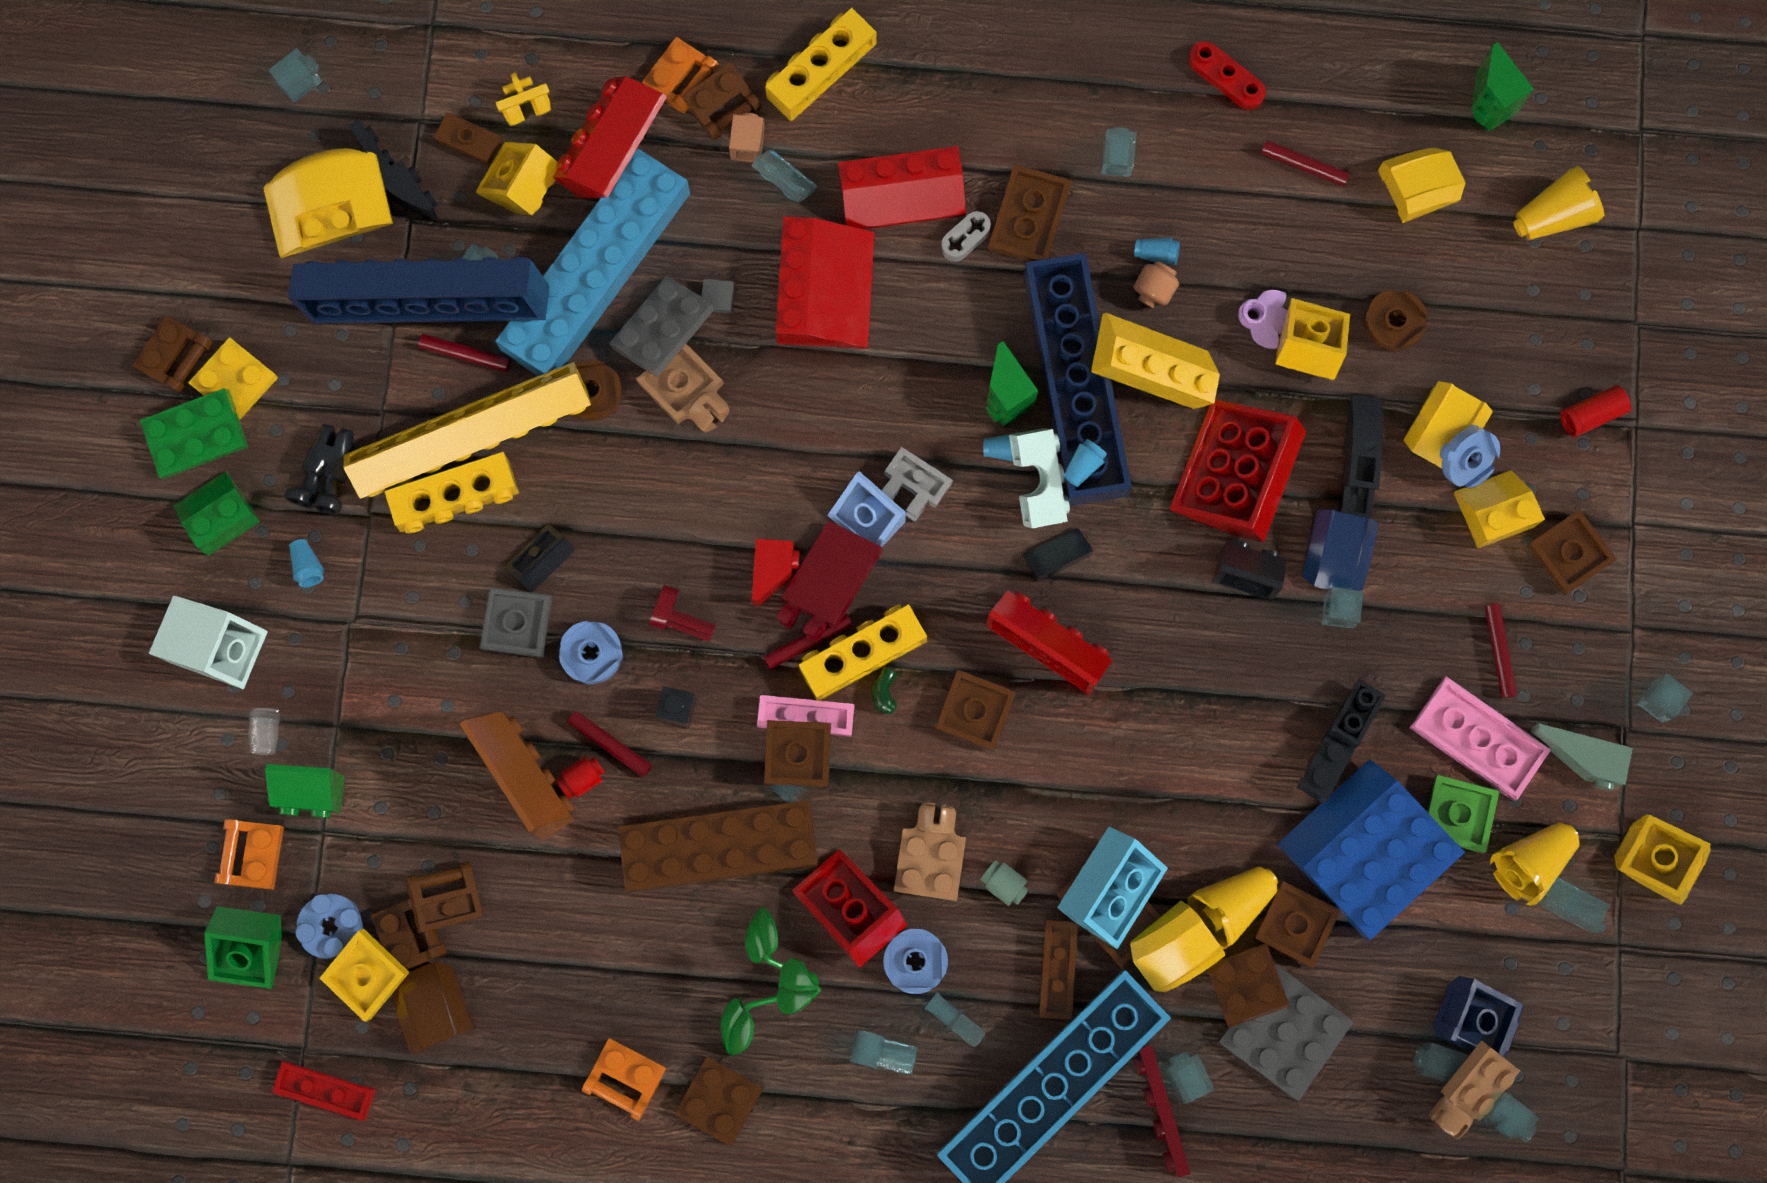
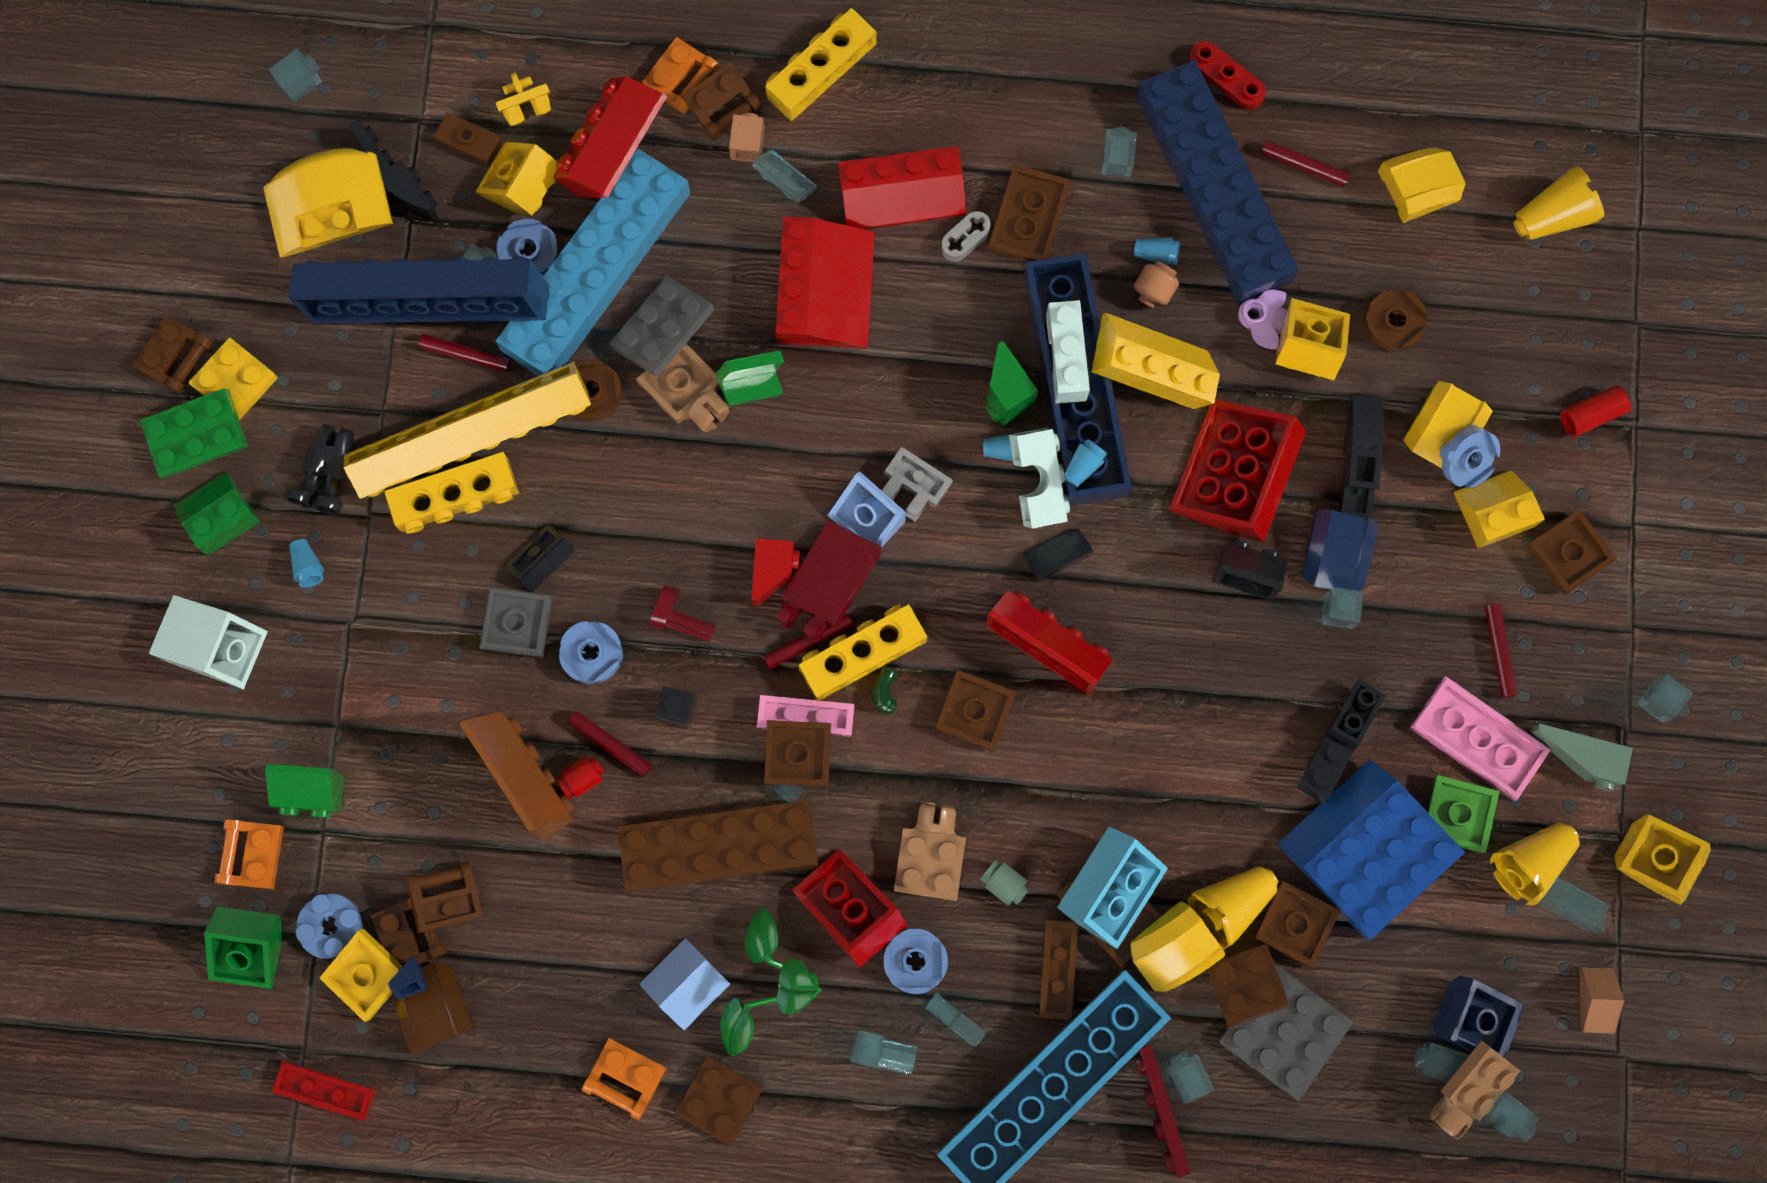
clear piece [249,708,280,755] -> none
dark grey tile [701,279,734,314] -> none
green slope [1471,42,1534,132] -> none
none -> dark blue slope [388,956,428,1000]
none -> medium blue plate [497,219,559,276]
none -> light blue slope [640,938,730,1030]
none -> green panel [715,350,784,407]
none -> light aqua arch [1046,300,1090,404]
none -> dark blue brick [1137,60,1299,305]
none -> nougat slope [1580,967,1624,1034]

